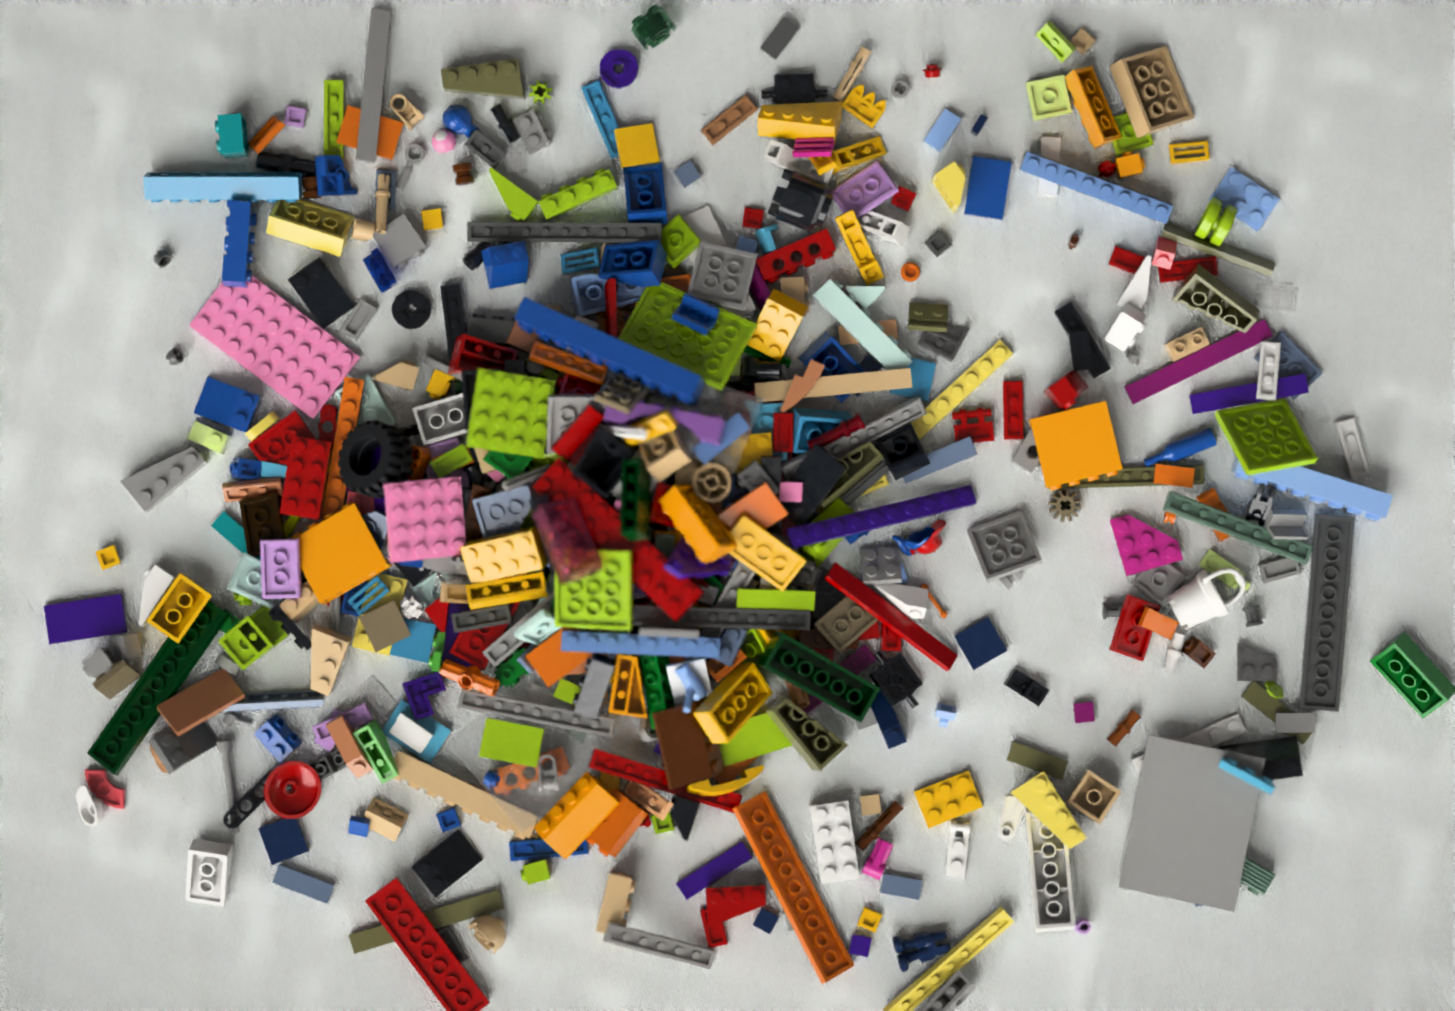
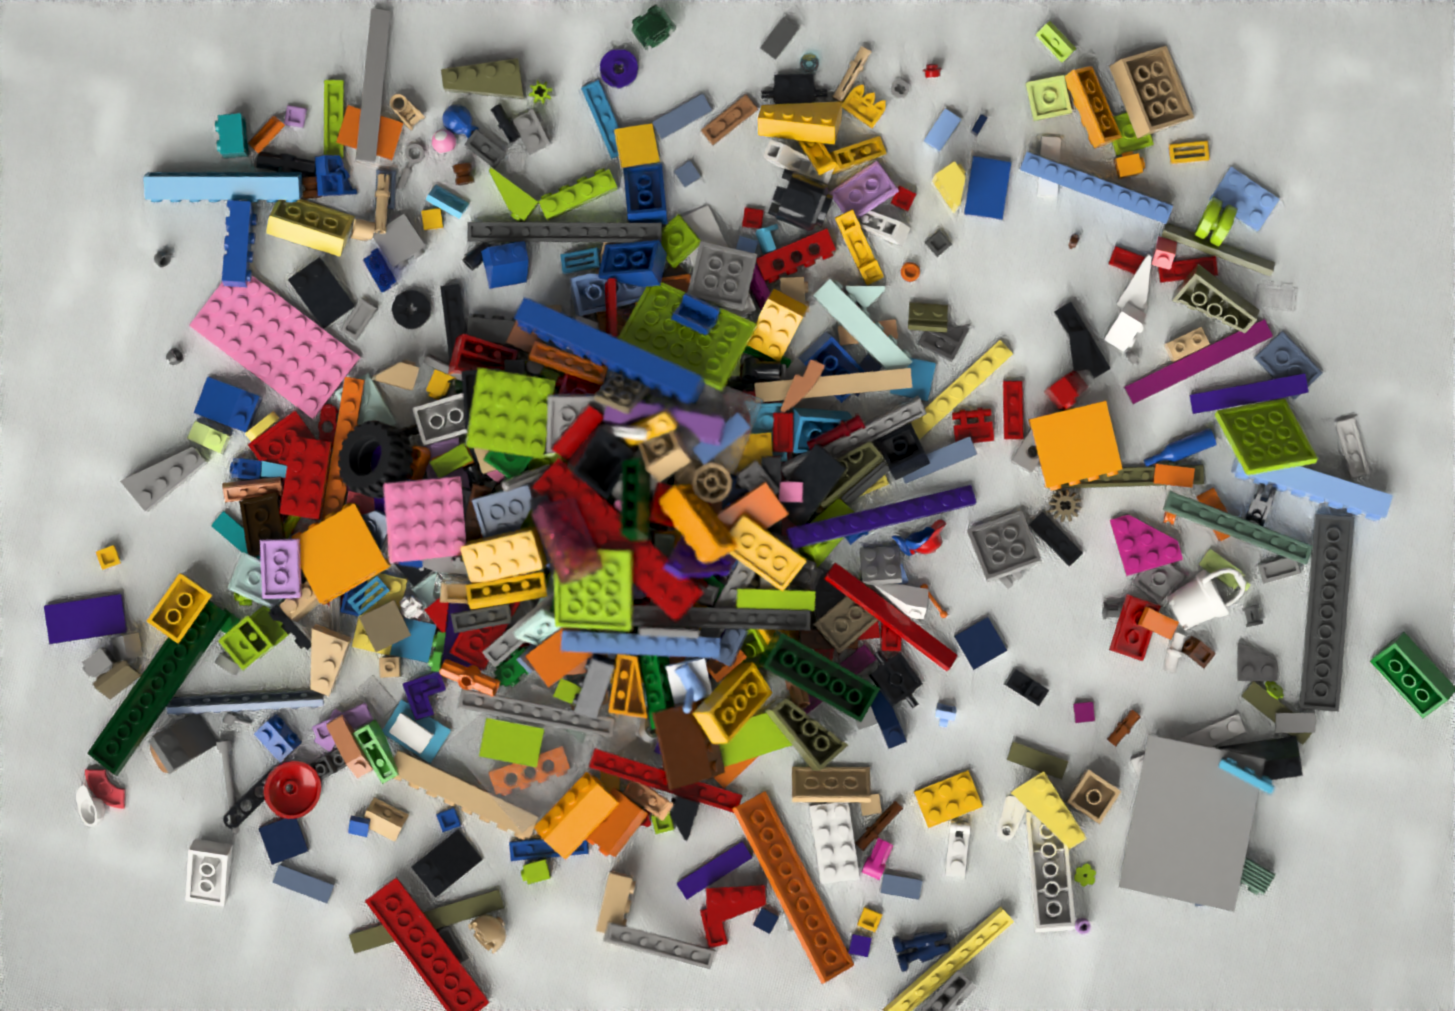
white slope [138,565,177,626] -> none
nougat tile [157,668,245,736] -> none
blue plate [483,770,500,789] -> none
light grey piece [538,754,559,793] -> none
yellow slope [686,765,764,796] -> none
dark pink tile [792,137,835,157] -> none
tan tile [1070,27,1096,55] -> none
red plate [1097,160,1116,177] -> none
white tile [1256,341,1281,401] -> none
light grey panel [1264,509,1308,540] -> none
none -> tan brick [379,657,401,678]
none -> medium azure plate [426,185,470,219]
none -> sand blue tile [652,94,712,140]
none -> tan tile [792,767,871,802]
none -> clear light blue tile [800,53,819,73]
none -> black tile [1028,511,1083,567]
none -> lime plant [1074,864,1096,887]

